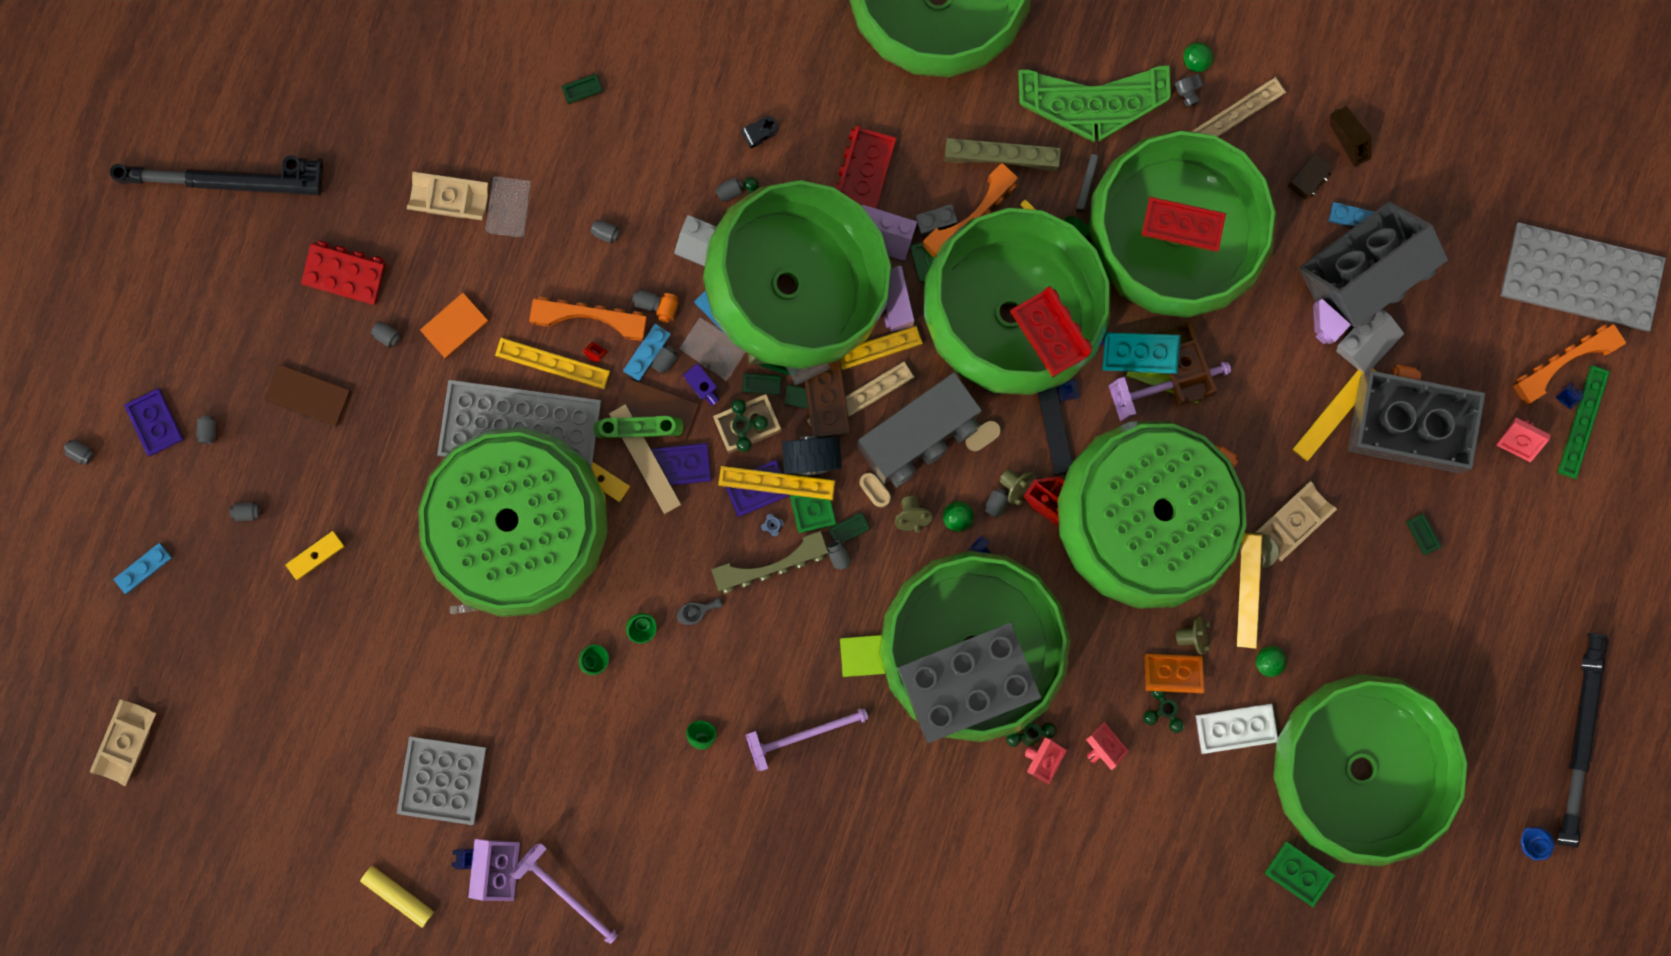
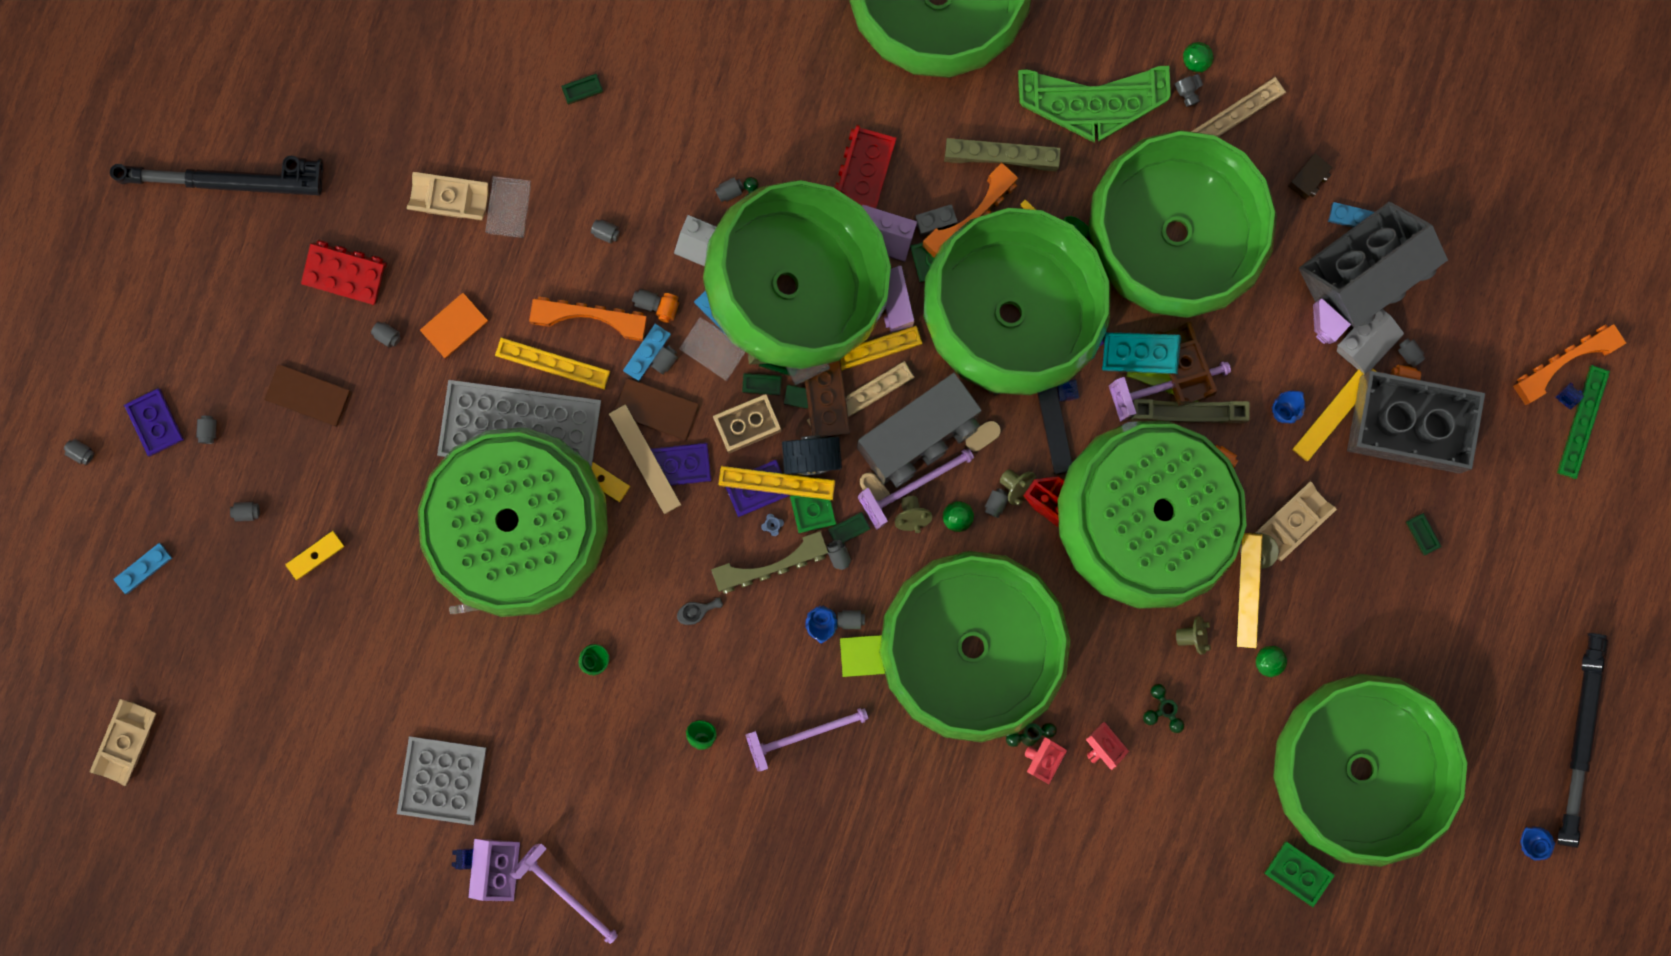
light yellow brick [360,866,435,928] -> none
red slope [583,342,608,362] -> none
bright green plate [594,416,684,439] -> none
green piece [626,613,657,644] -> none
dark purple torso [682,363,721,406] -> none
dark green piece [731,399,768,452] -> none
black piece [741,116,778,148] -> none
dark grey brick [897,623,1041,743] -> none
clear blue tile [967,536,992,554] -> none
red bracket [1010,286,1092,378] -> none
dark grey tile [1075,154,1098,213] -> none
red tile [1141,197,1226,252] -> none
orange tile [1144,654,1204,693] -> none
white tile [1195,704,1278,754] -> none
dark brown slope [1330,106,1371,167] -> none
coral tile [1496,418,1550,463] -> none
light grey plate [1500,222,1666,332] -> none
none -> blue hair [805,605,838,644]
none -> dark grey brick [838,610,865,629]
none -> lavender tile [858,448,974,530]
none -> olive arch [1131,399,1249,423]
none -> blue hair [1272,391,1306,423]
none -> dark grey brick [1398,338,1426,367]

